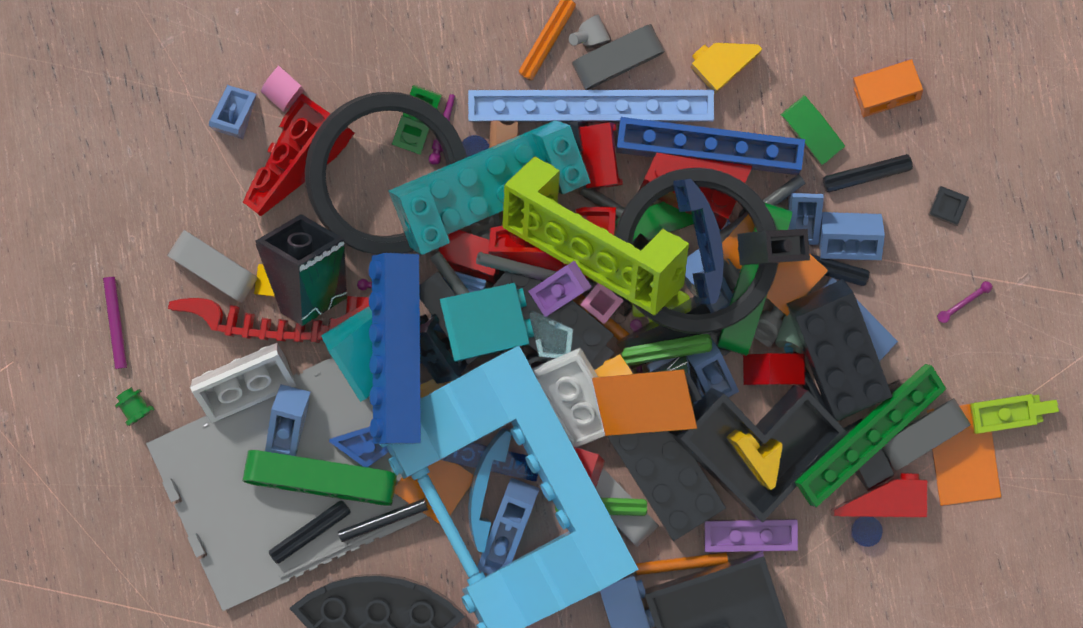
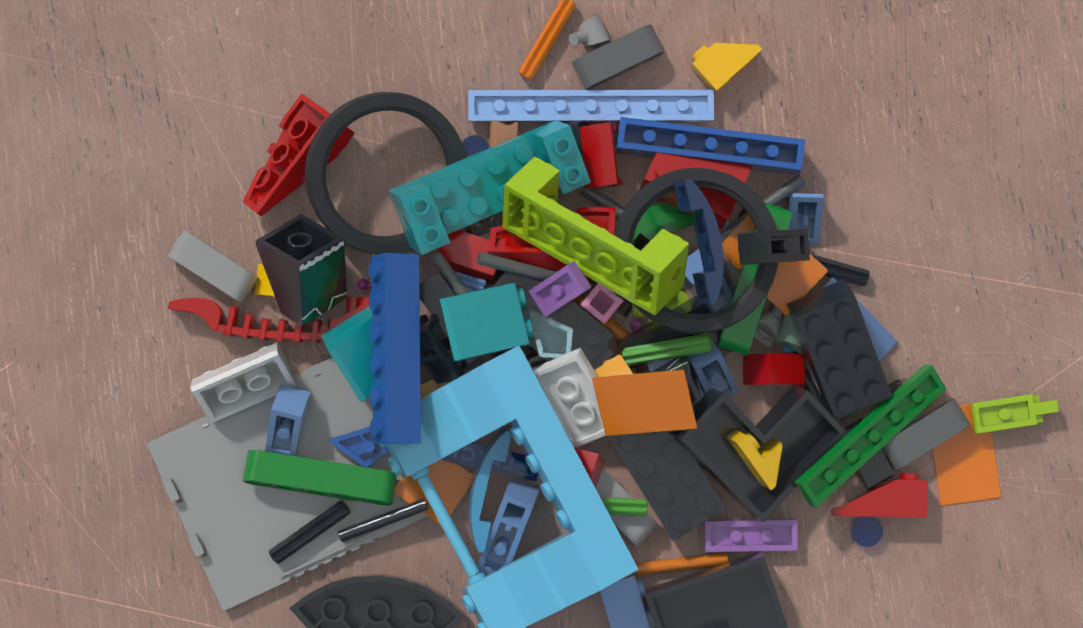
magenta bar [103,277,127,369] -> none
green brick [115,387,155,426] -> none
medium blue slope [209,85,256,139] -> none
bright pink brick [261,65,305,113] -> none
green slope [392,85,443,155] -> none
magenta piece [428,94,455,165] -> none
green slope [780,95,845,165] -> none
medium blue brick [819,212,885,260] -> none
black axle [823,154,913,192] -> none
orange hinge [853,59,923,118] -> none
black tile [928,186,969,226] -> none
magenta hinge [937,281,993,323] -> none

